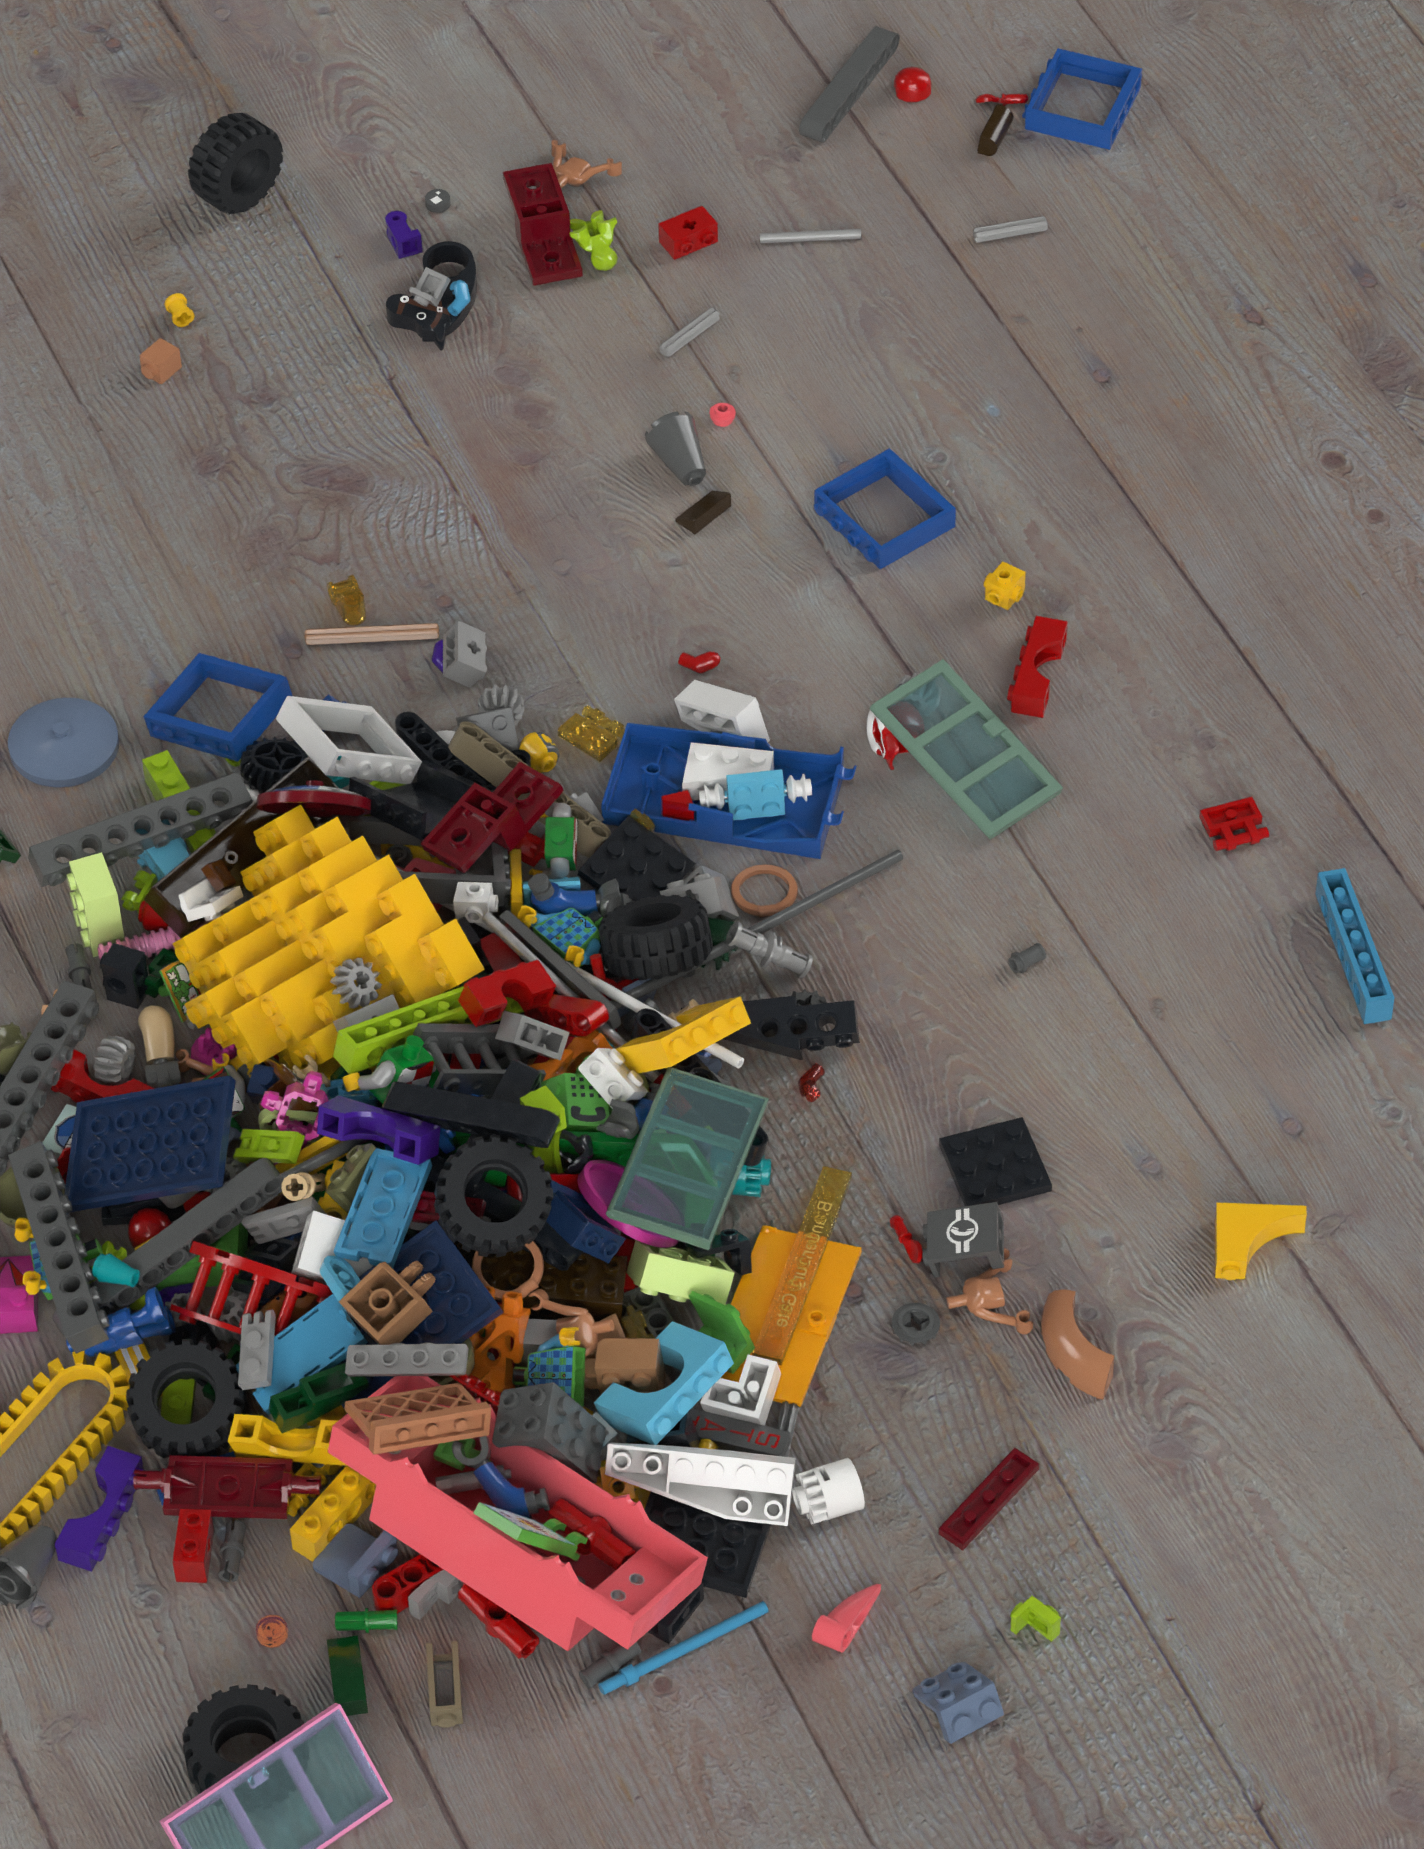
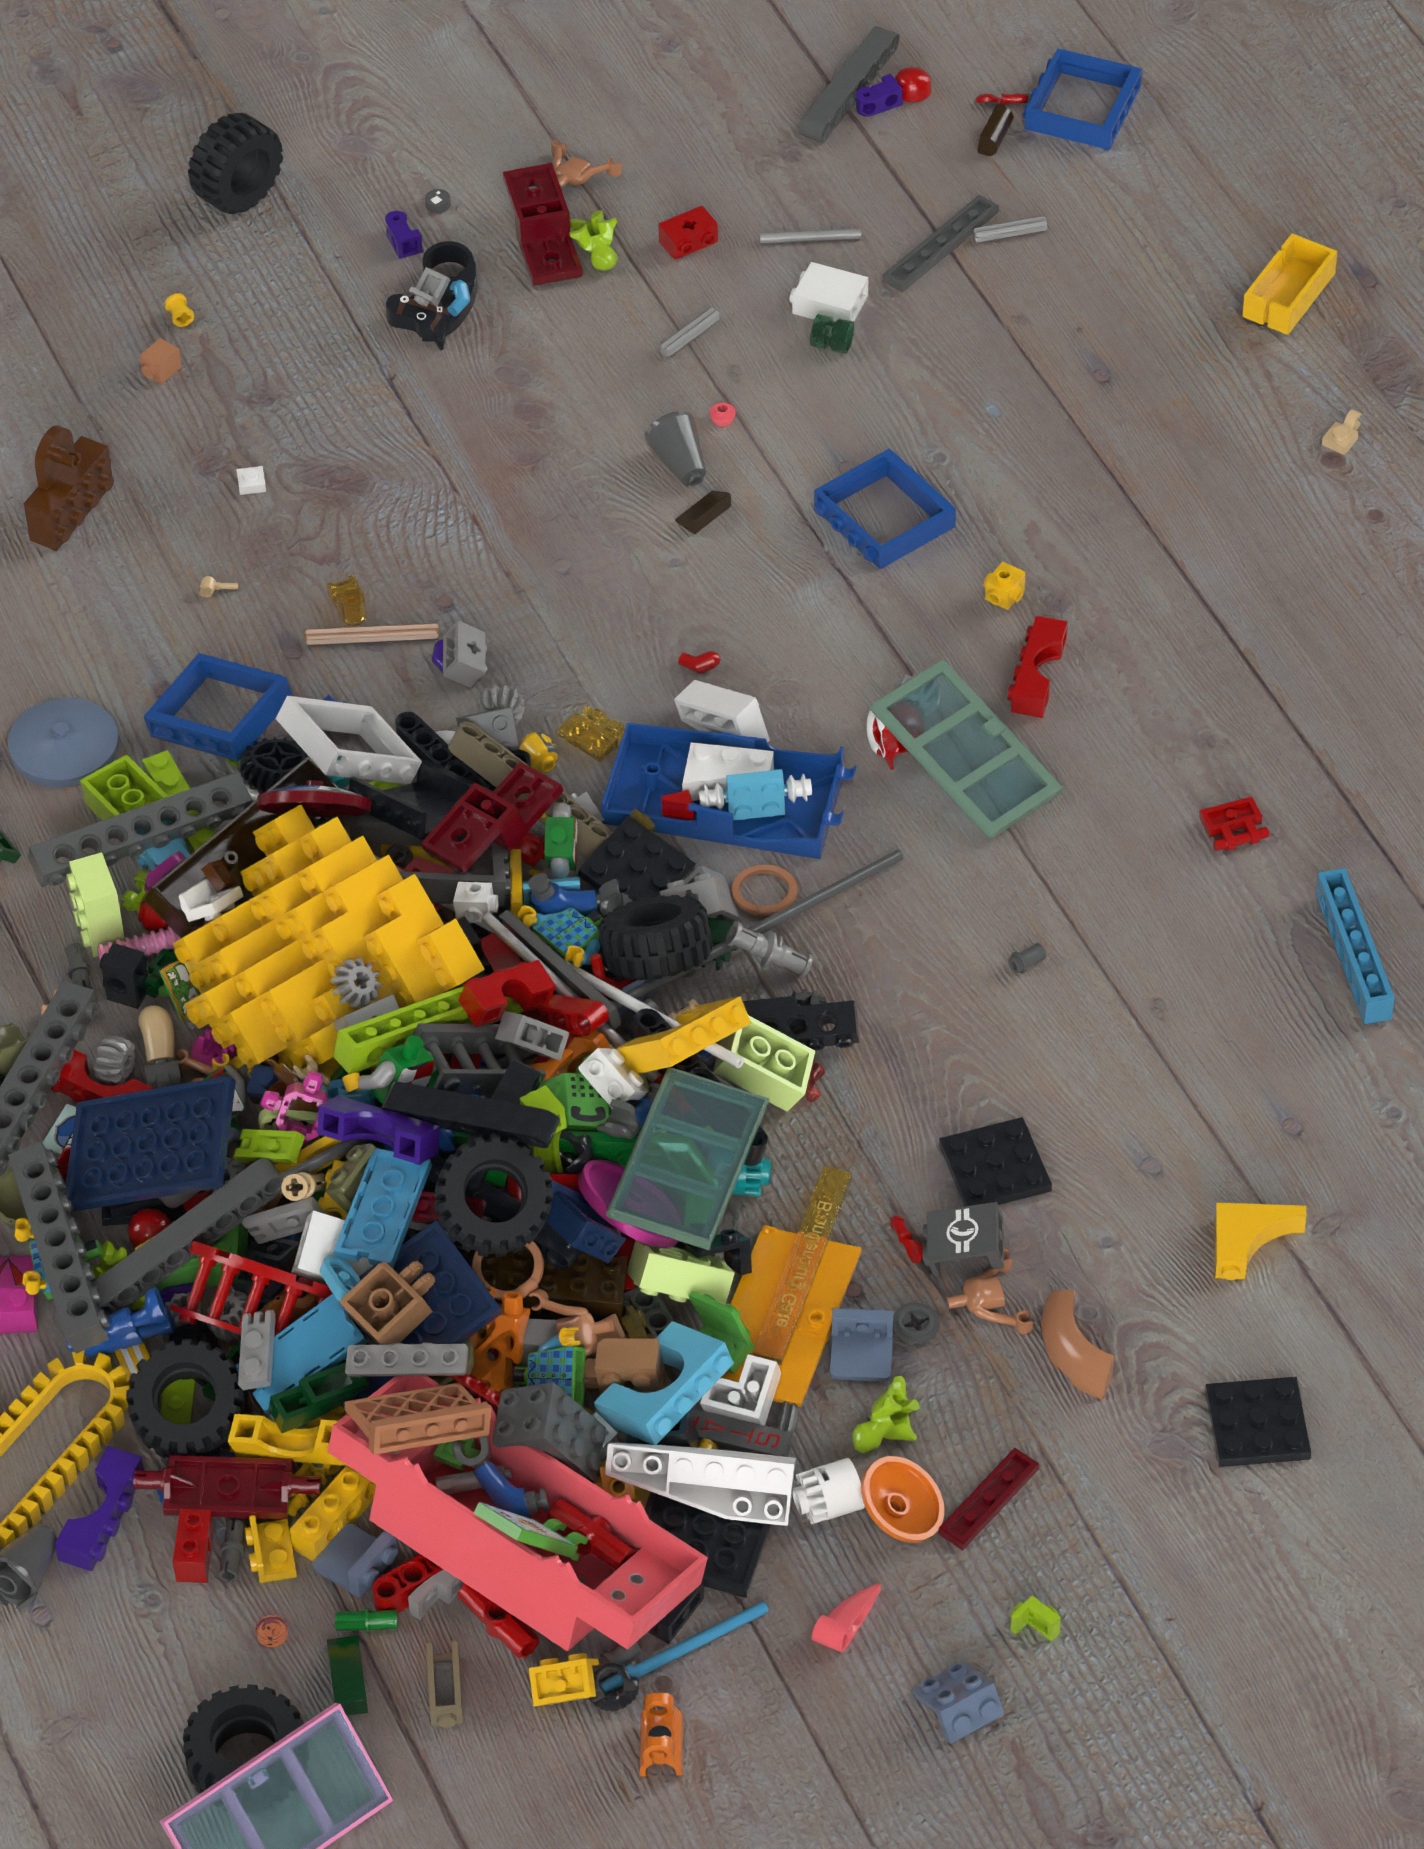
teal cone [92,1253,140,1287] -> none
none -> reddish brown brick [24,425,114,551]
none -> lime slope [80,754,169,820]
none -> magenta plate [144,851,186,894]
none -> tan hand [199,576,238,598]
none -> white plate [236,466,266,495]
none -> yellow bracket [245,1515,297,1583]
none -> yellow bracket [529,1653,599,1707]
none -> black piece [589,1663,639,1712]
none -> orange piece [639,1693,684,1777]
none -> yellowish green brick [713,1015,815,1112]
none -> white brick [790,262,868,329]
none -> clear green wheel [810,314,854,354]
none -> sand blue bracket [830,1308,893,1382]
none -> lime animal [852,1376,920,1454]
none -> dark purple leg [856,74,903,117]
none -> orange dish [861,1456,944,1543]
none -> dark grey tile [883,195,999,293]
none -> black plate [1205,1376,1311,1467]
none -> yellow piece [1242,233,1338,335]
none -> tan plate [1322,409,1361,455]

